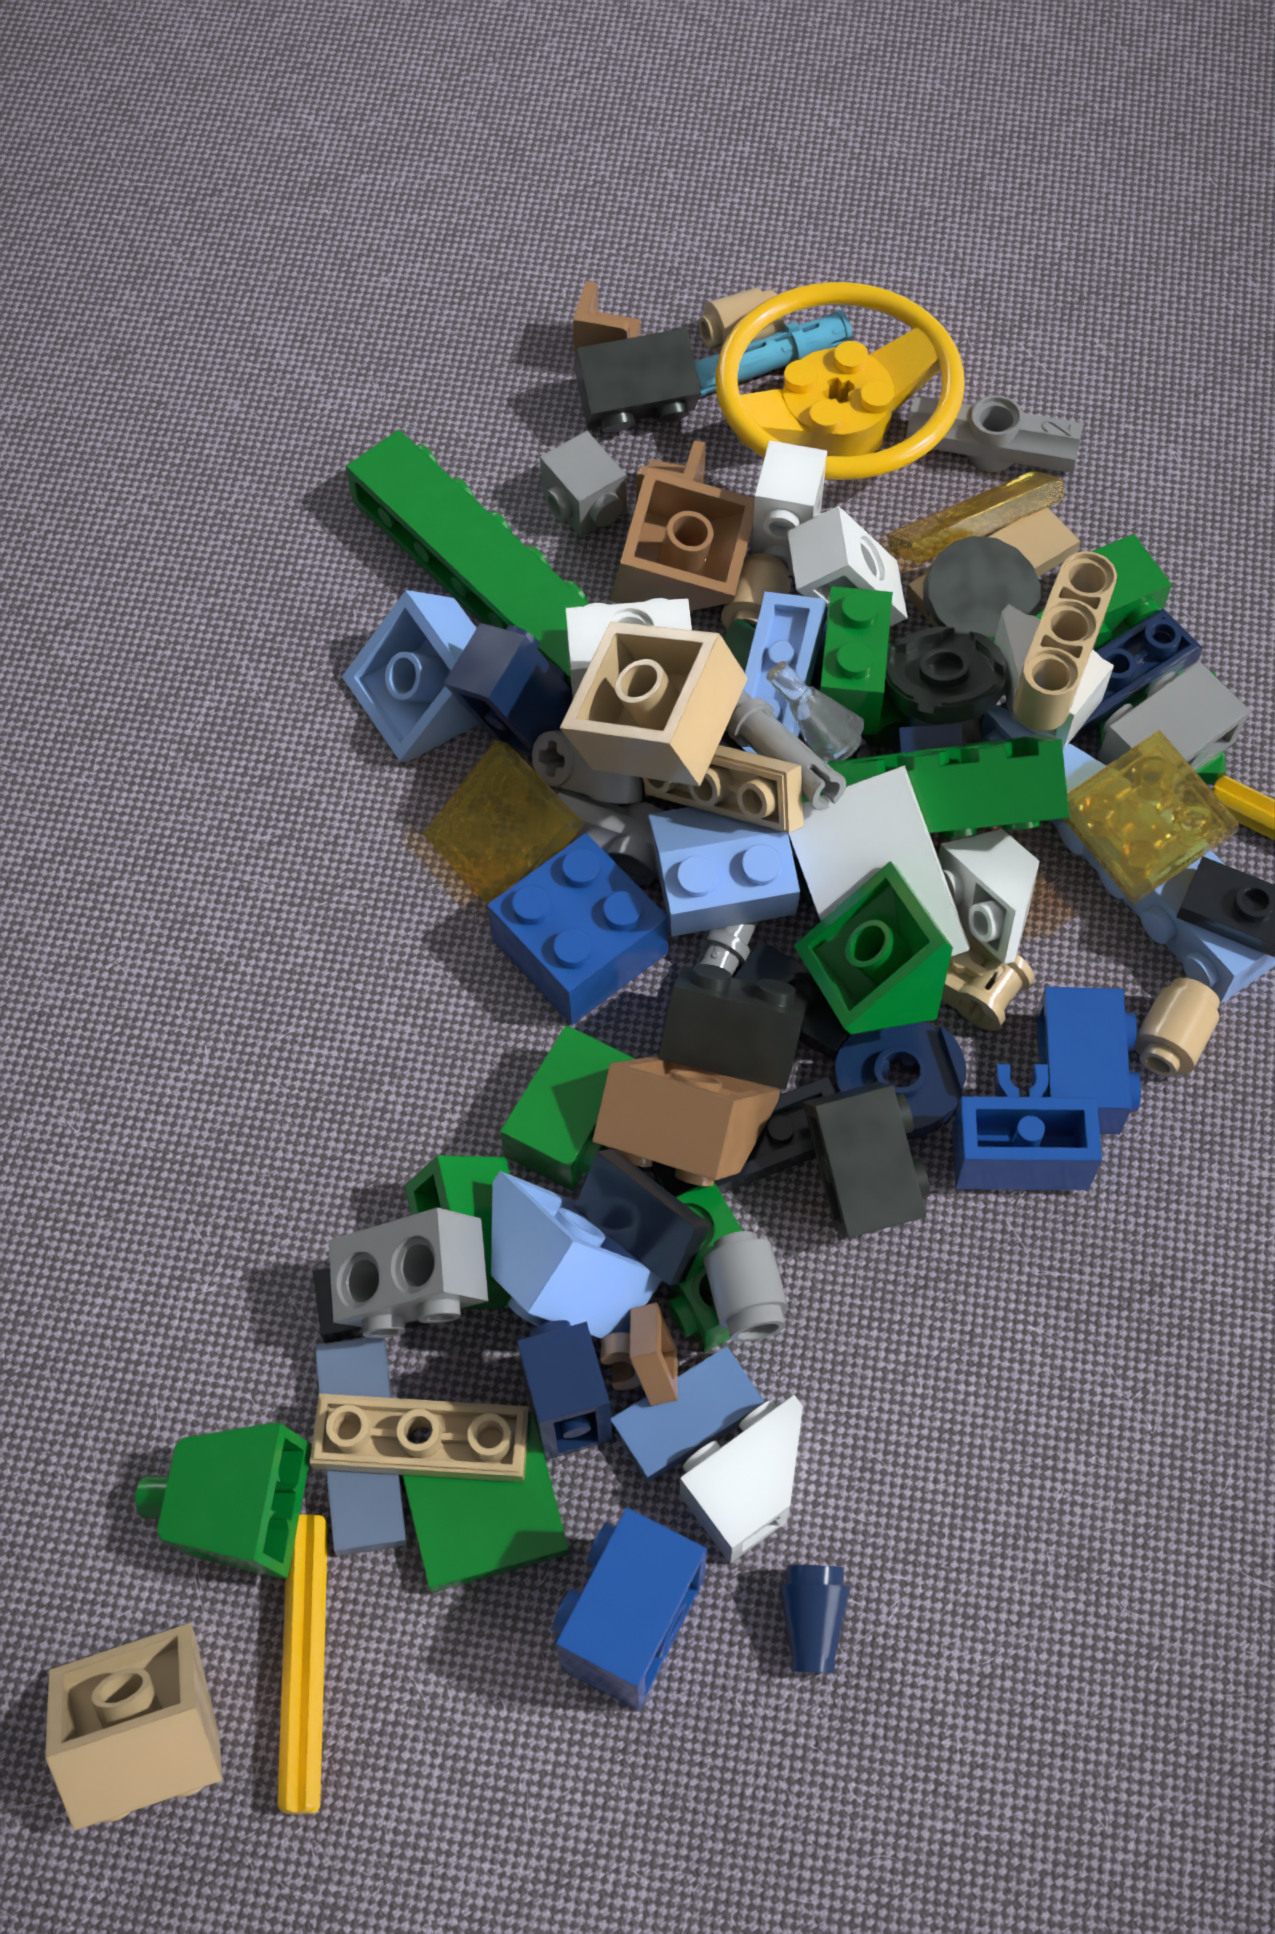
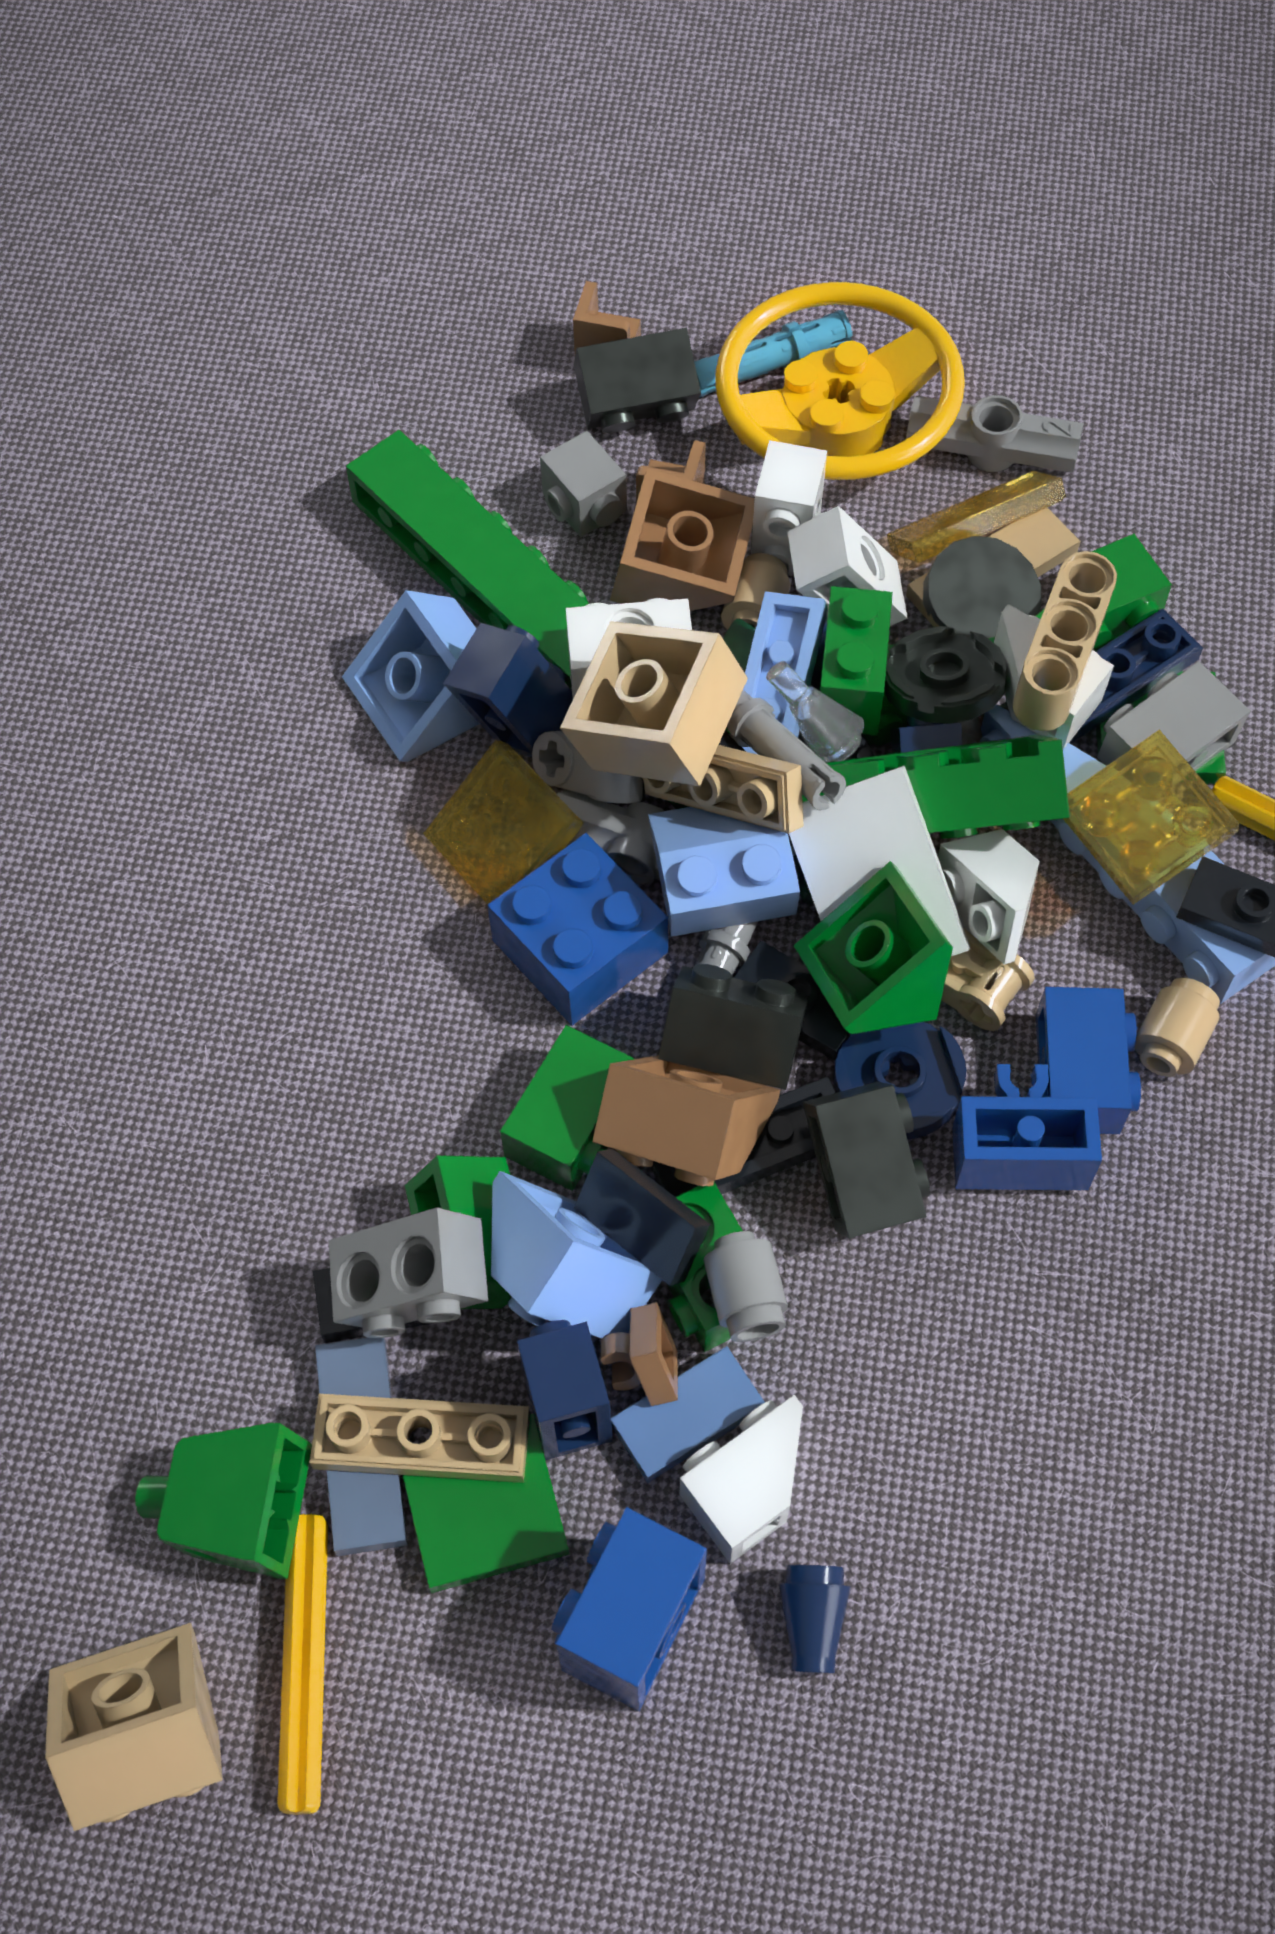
tan brick [699,287,784,354] -> none

